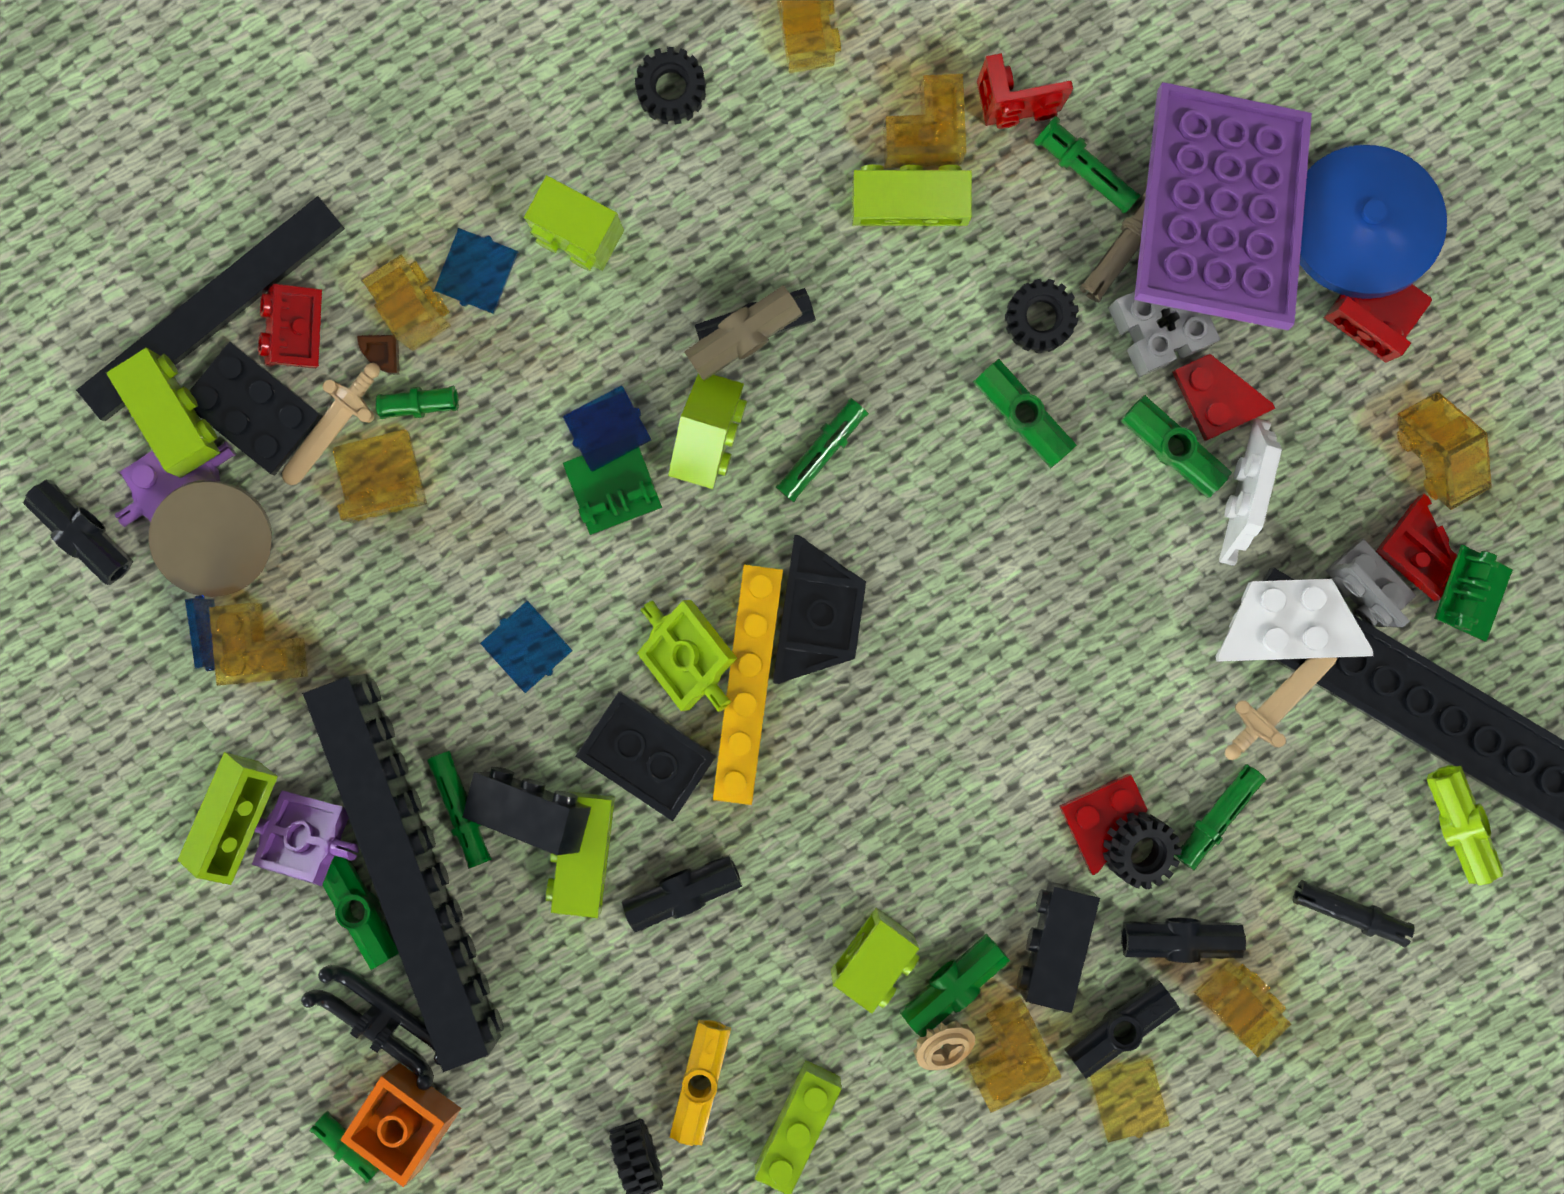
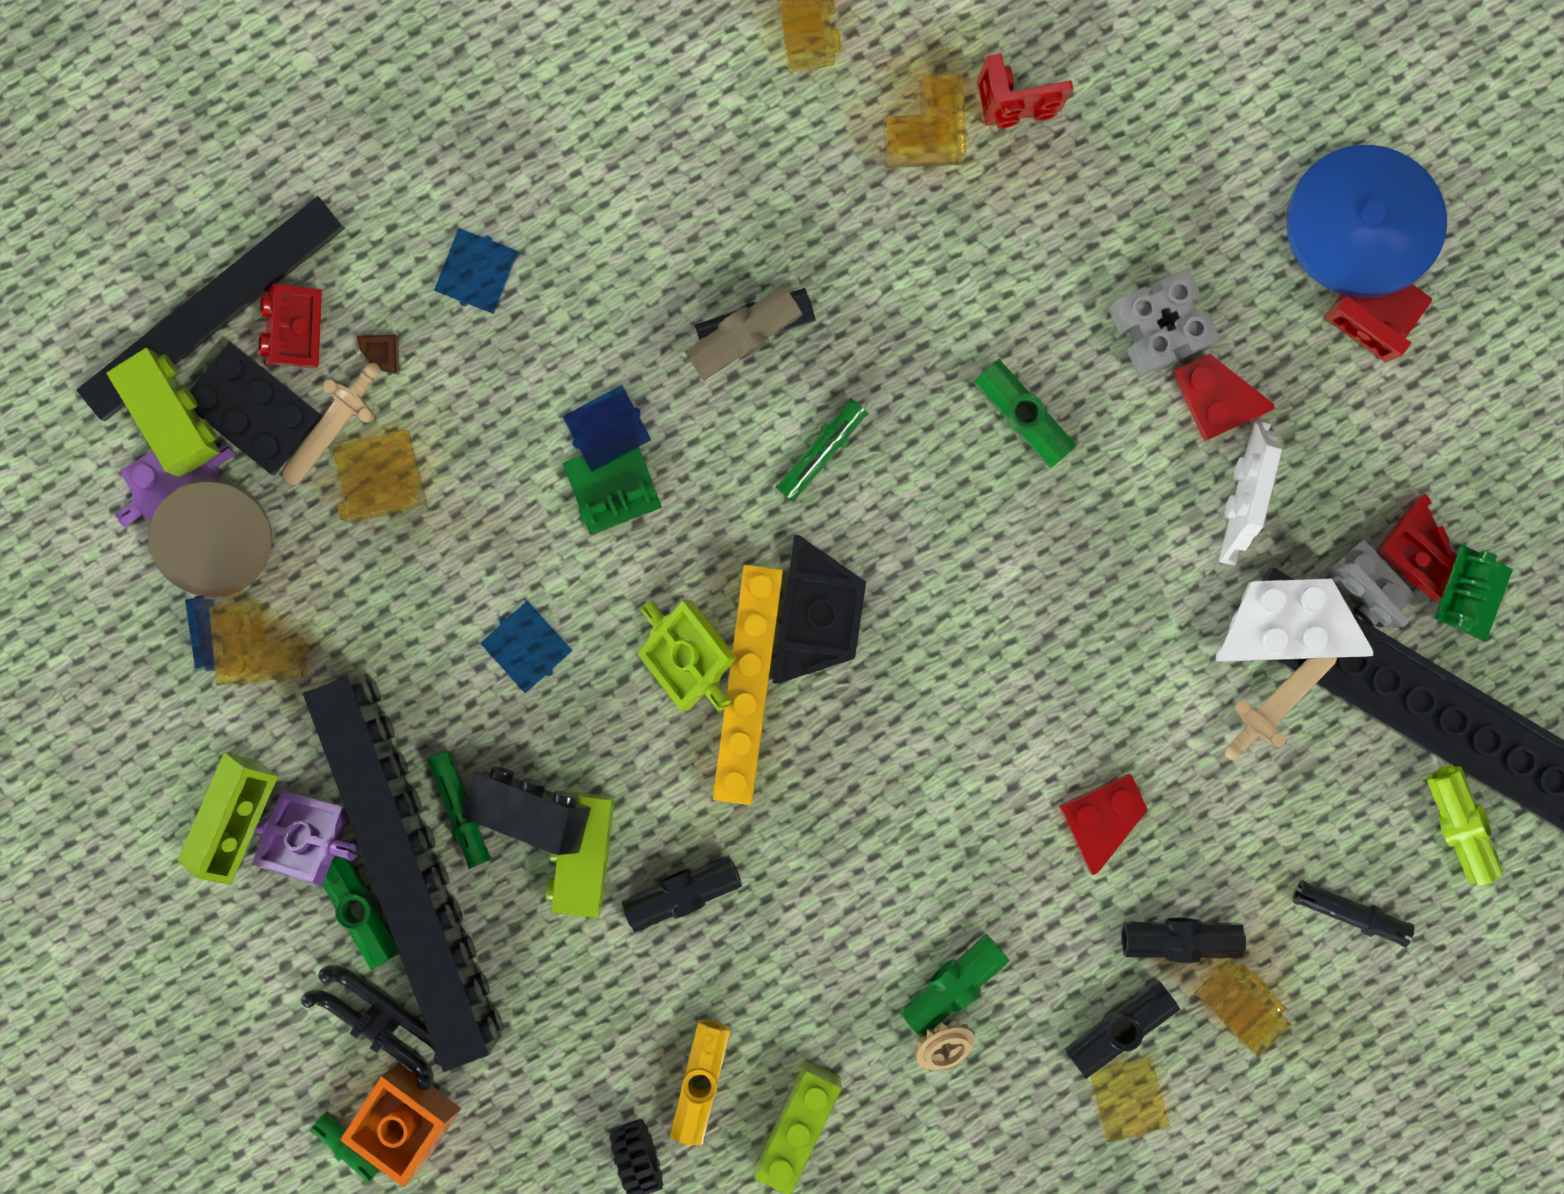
black piece [23,479,134,585] -> none
clear yellow brick [362,254,451,351] -> none
green pin [376,386,459,419] -> none
lime brick [524,175,624,271] -> none
black plate [575,691,717,821] -> none
black tyre [635,47,706,125] -> none
lime brick [668,374,747,489] -> none
lime brick [831,907,920,1014] -> none
lime brick [852,164,972,226] -> none
clear yellow brick [968,997,1062,1113] -> none
black tyre [1005,279,1079,353] -> none
black brick [1017,881,1100,1013] -> none
green pin [1033,116,1141,214] -> none
dark tan pin [1079,192,1146,302] -> none
black tyre [1103,812,1182,889] -> none
green piece [1121,395,1232,498] -> none
medium lavender plate [1134,82,1312,330] -> none
green pin [1174,764,1267,871] -> none
clear yellow brick [1397,392,1492,510] -> none

